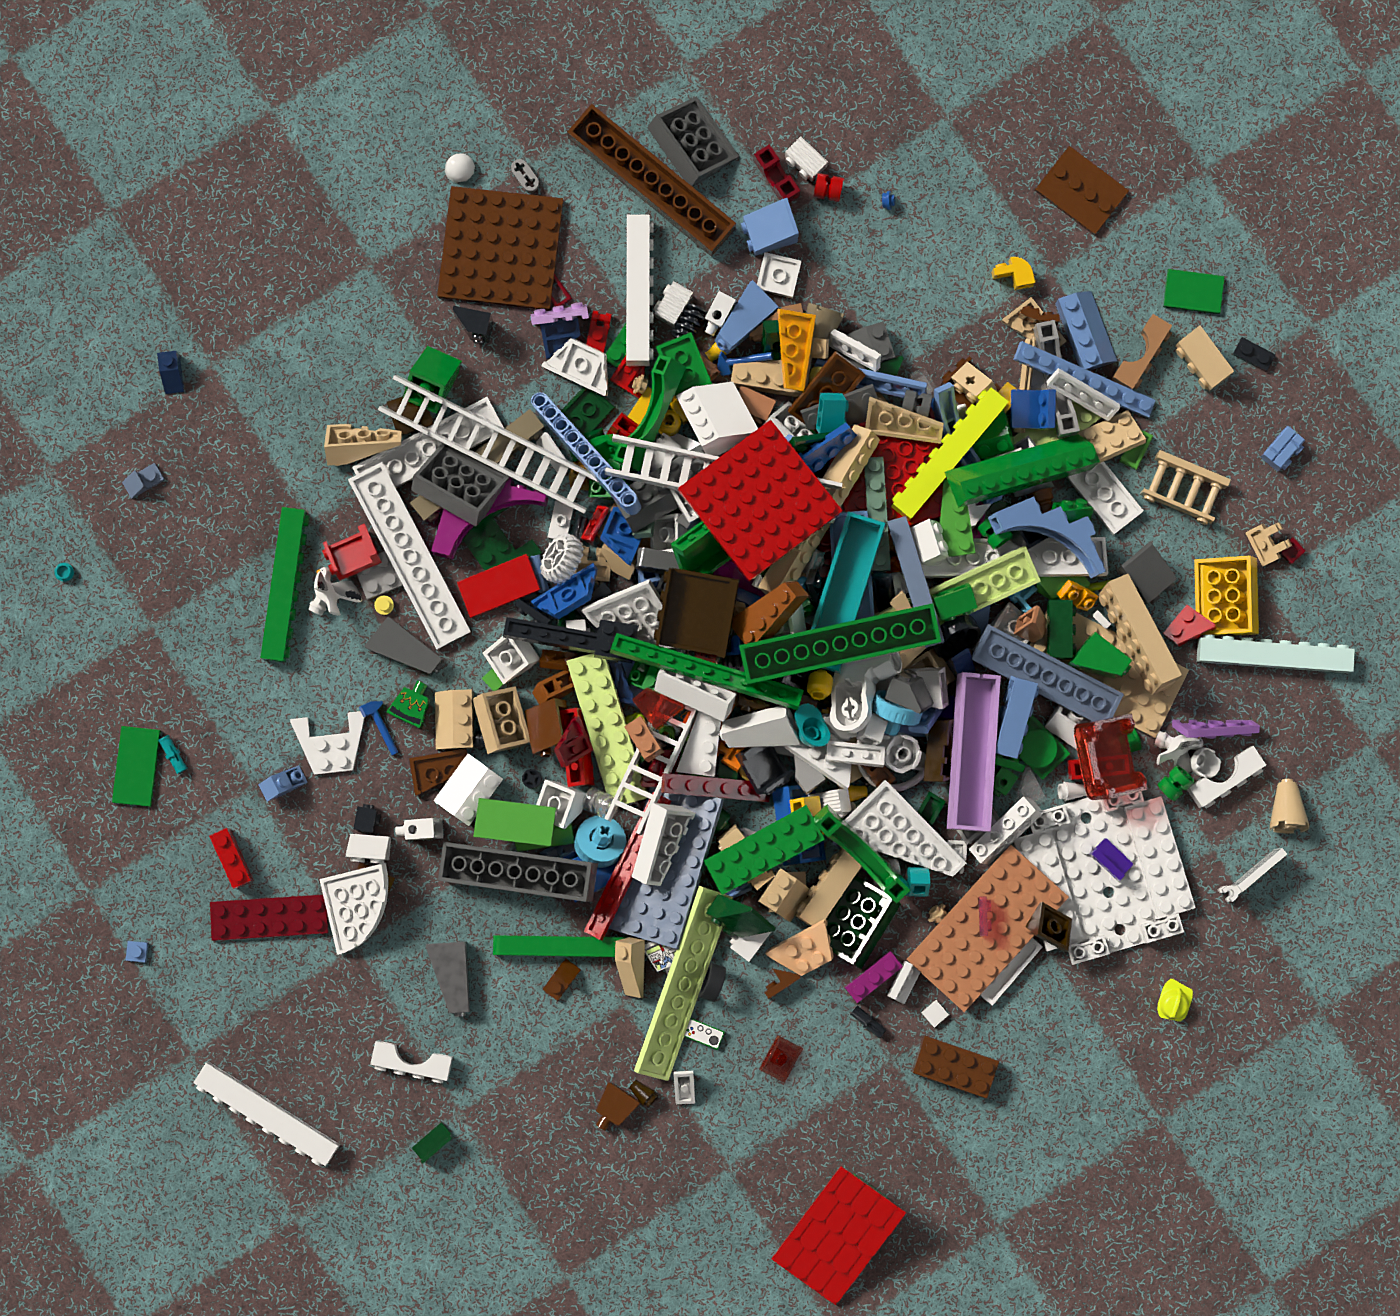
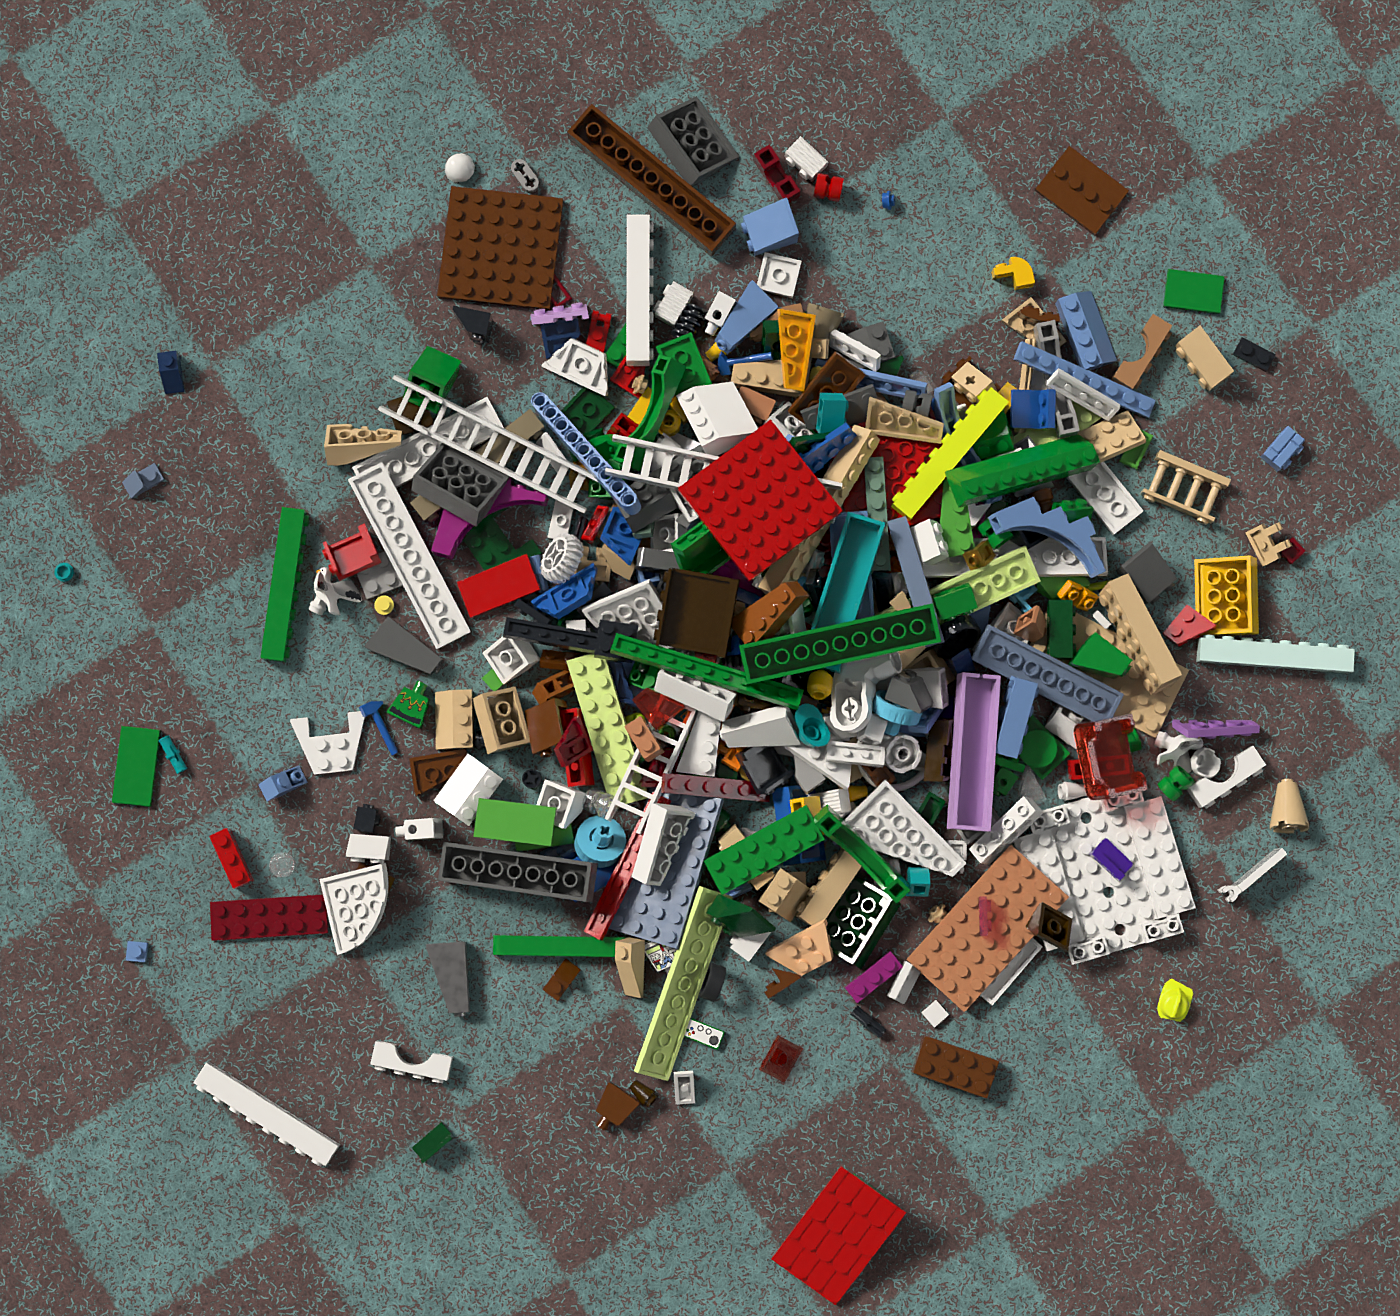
none -> clear wheel [269,852,298,878]
none -> pearl gold bracket [963,540,996,570]

